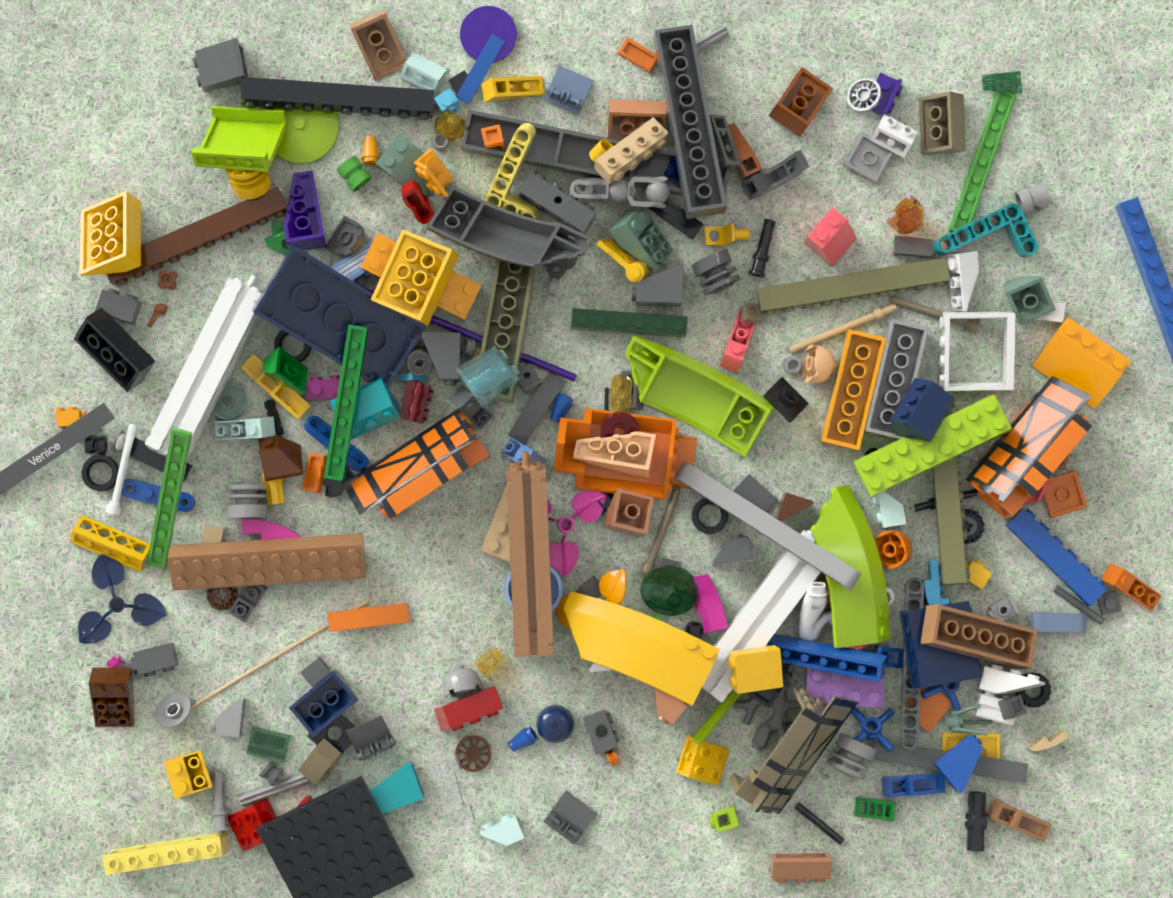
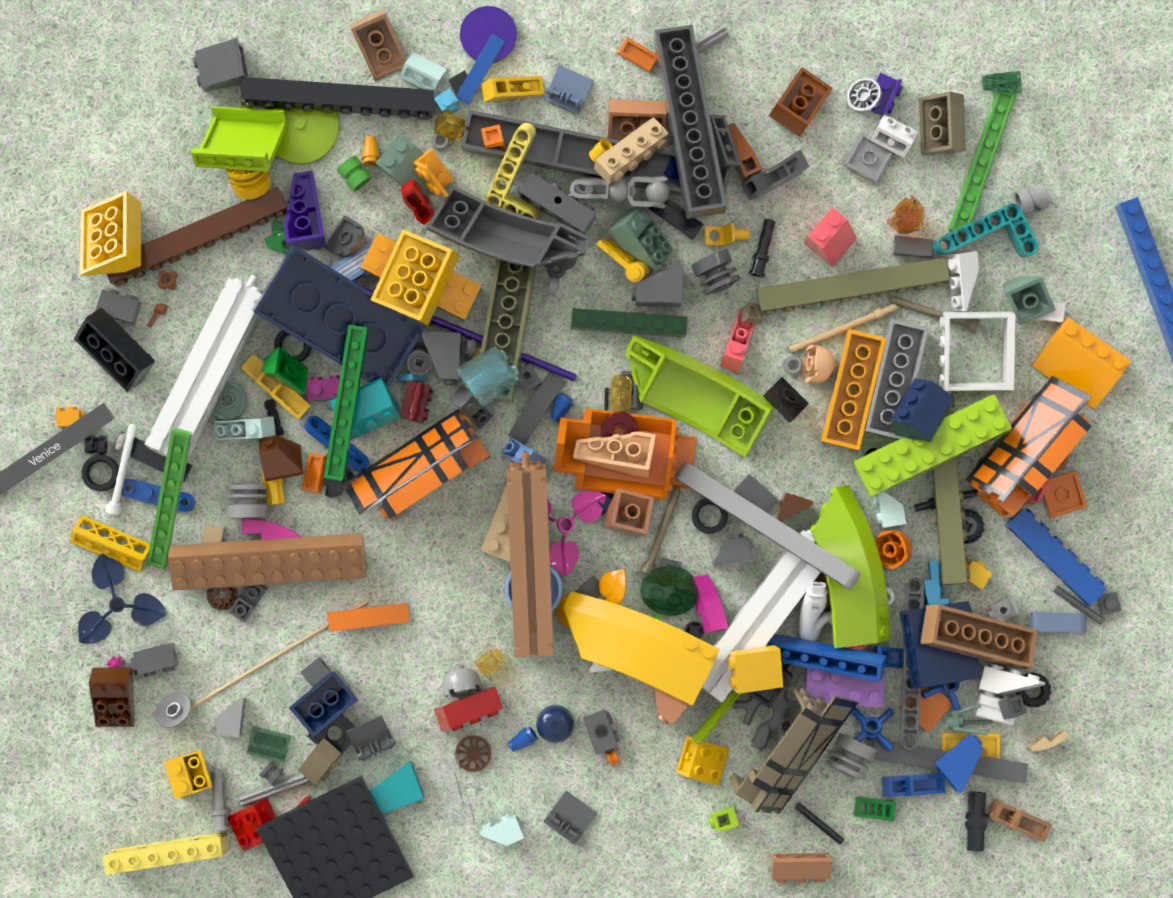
orange slope [1101,563,1162,612] -> none

